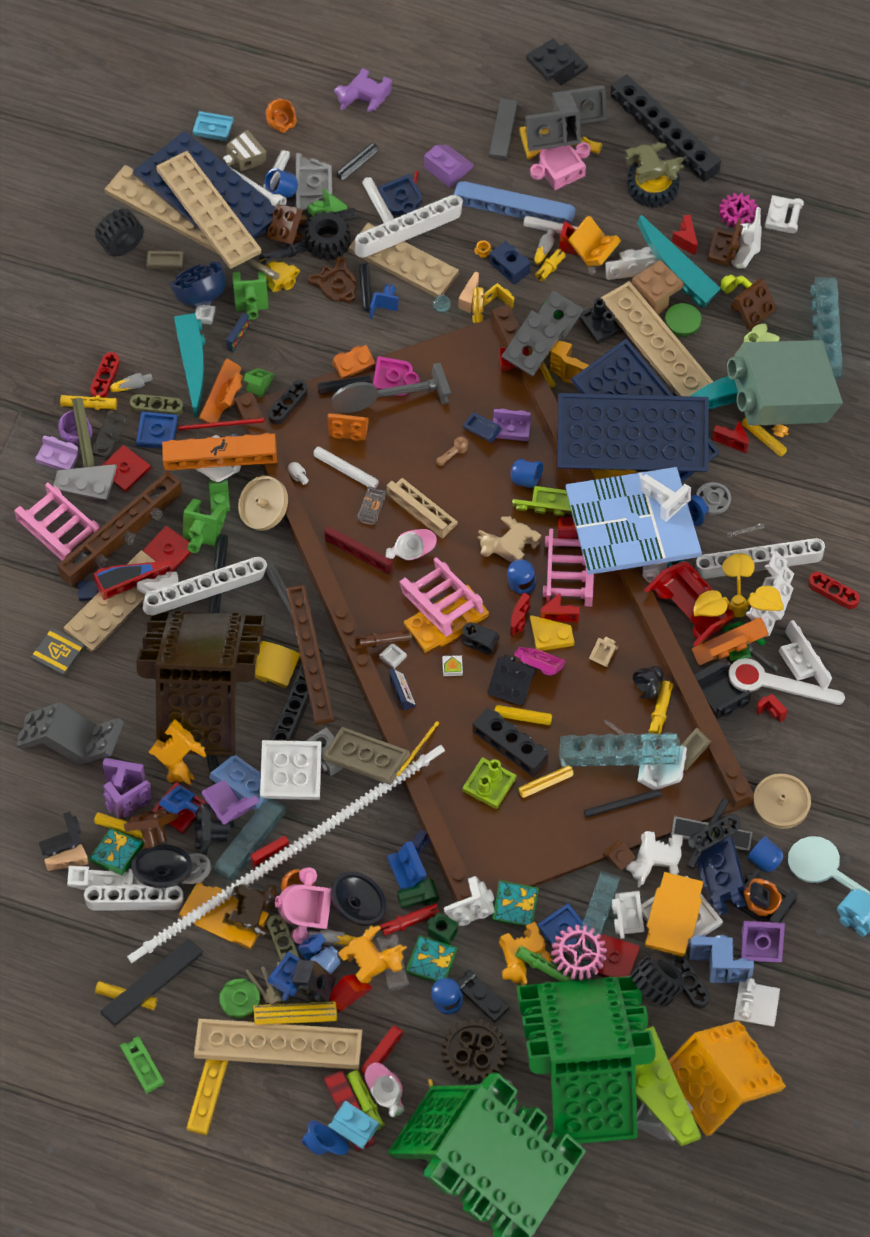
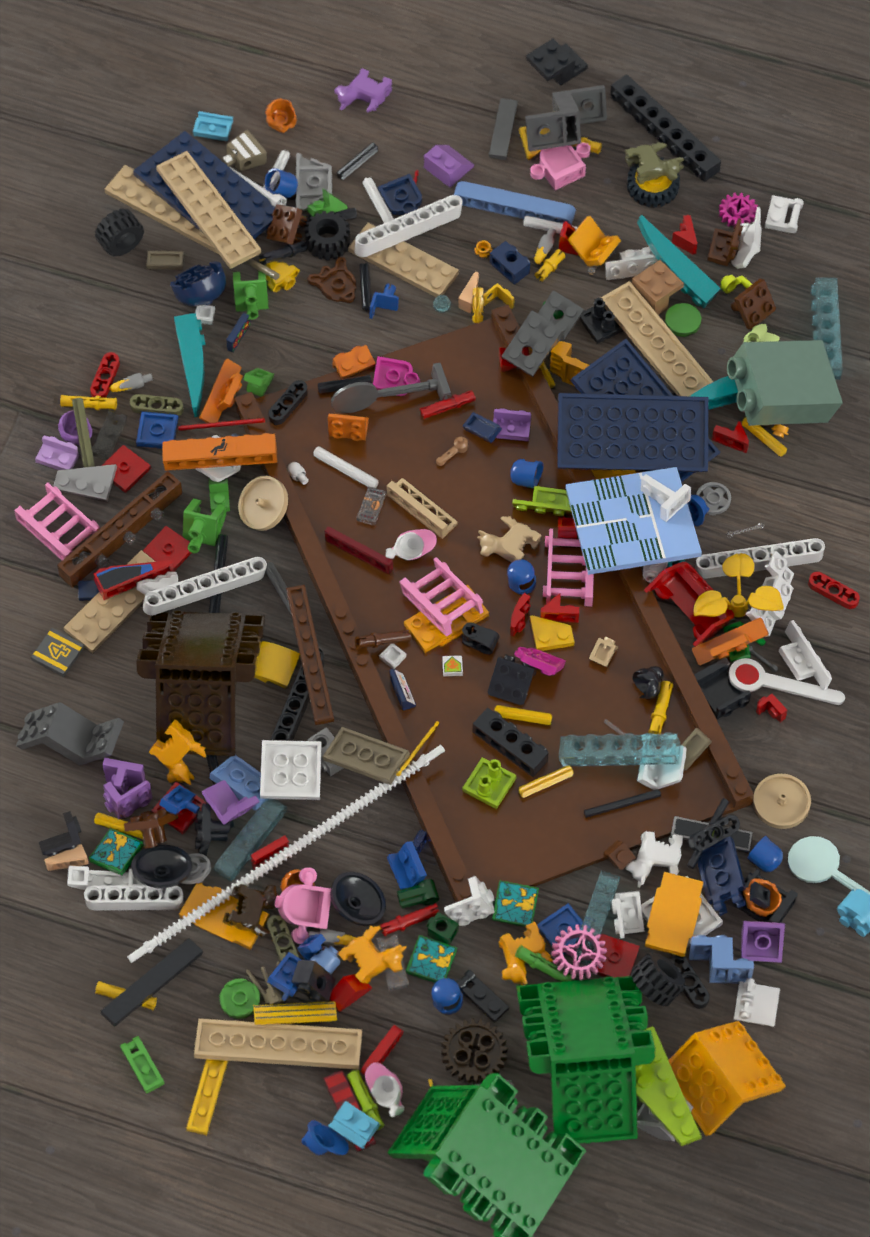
none -> red pin [420,390,476,419]

